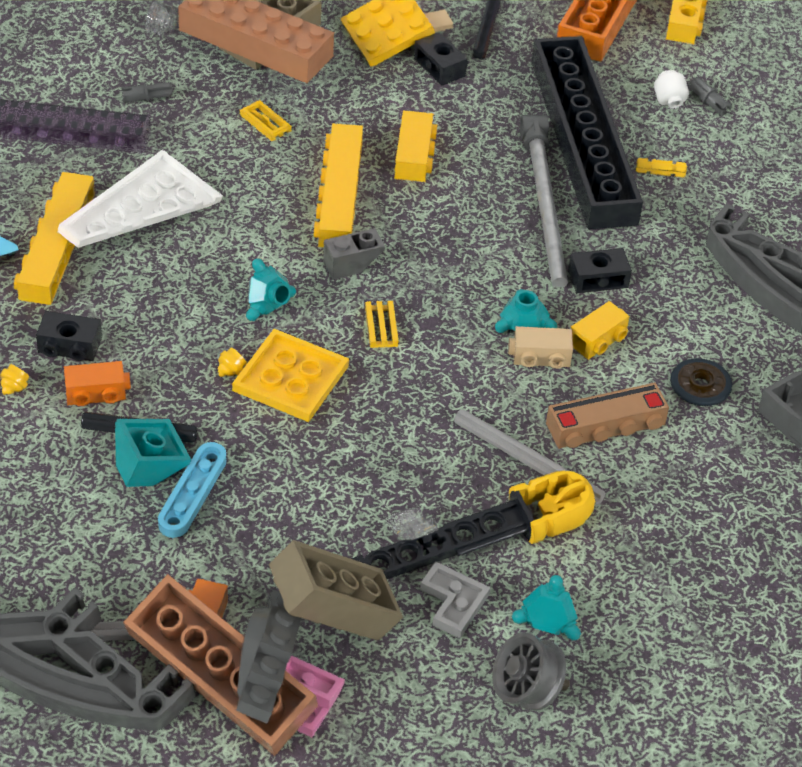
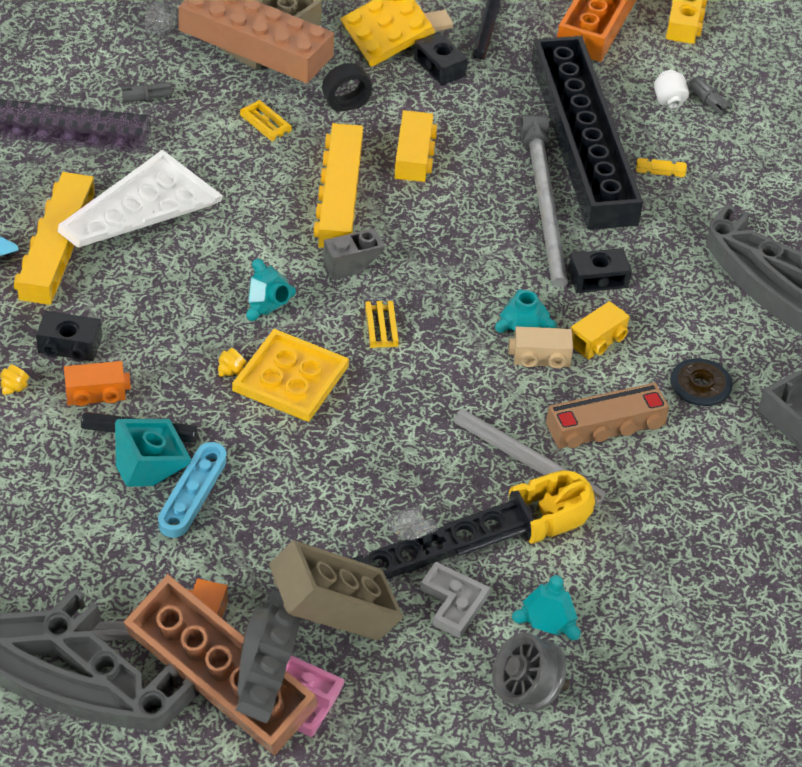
none -> black tyre [322,63,373,112]

